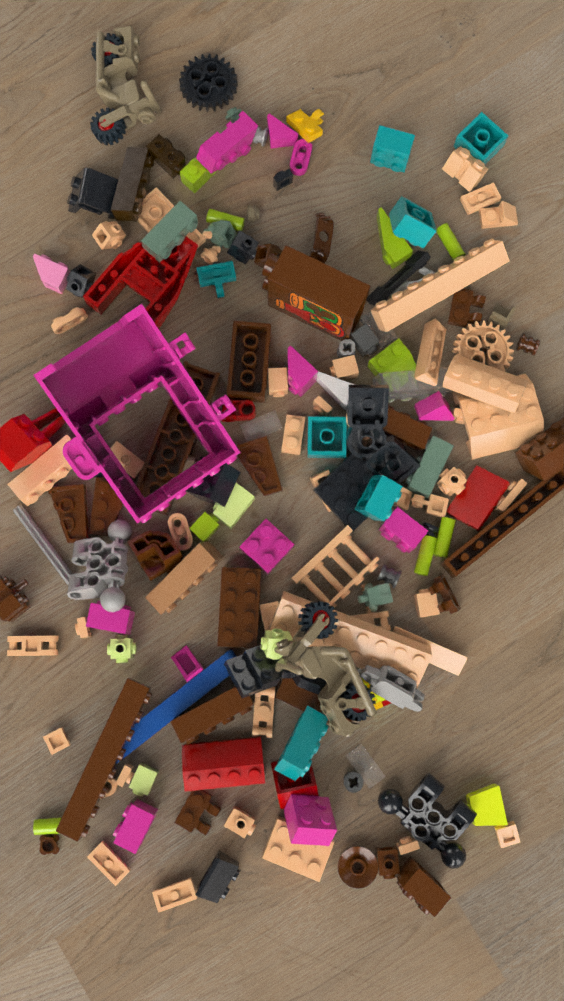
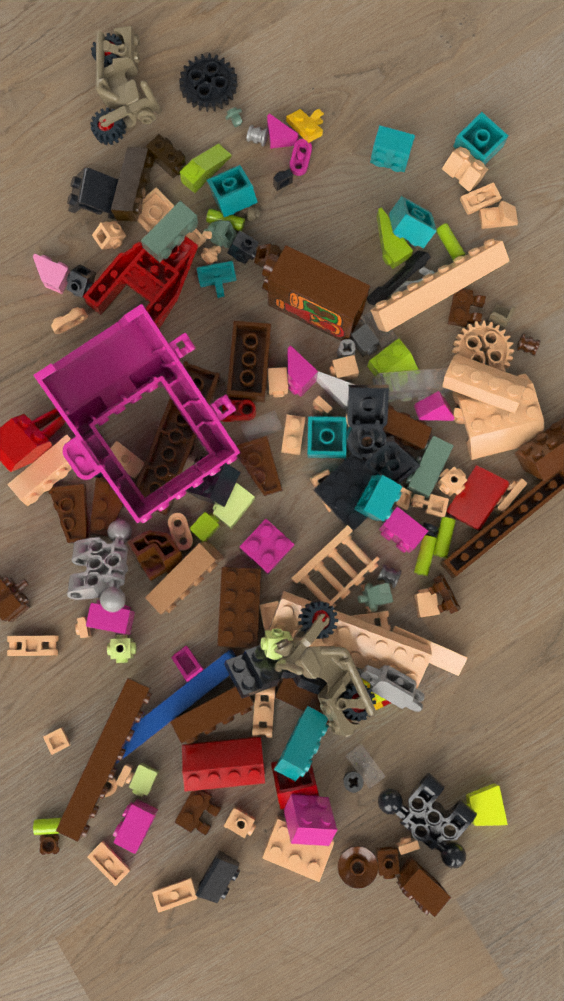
light grey axle [13,505,73,584] -> none
dark pink wedge [196,111,258,174] -> none
reddish brown piece [309,213,334,263] -> none
light nougat slope [414,318,447,386] -> none
light nougat plate [494,821,520,848] -> none
none -> teal brick [207,165,258,218]

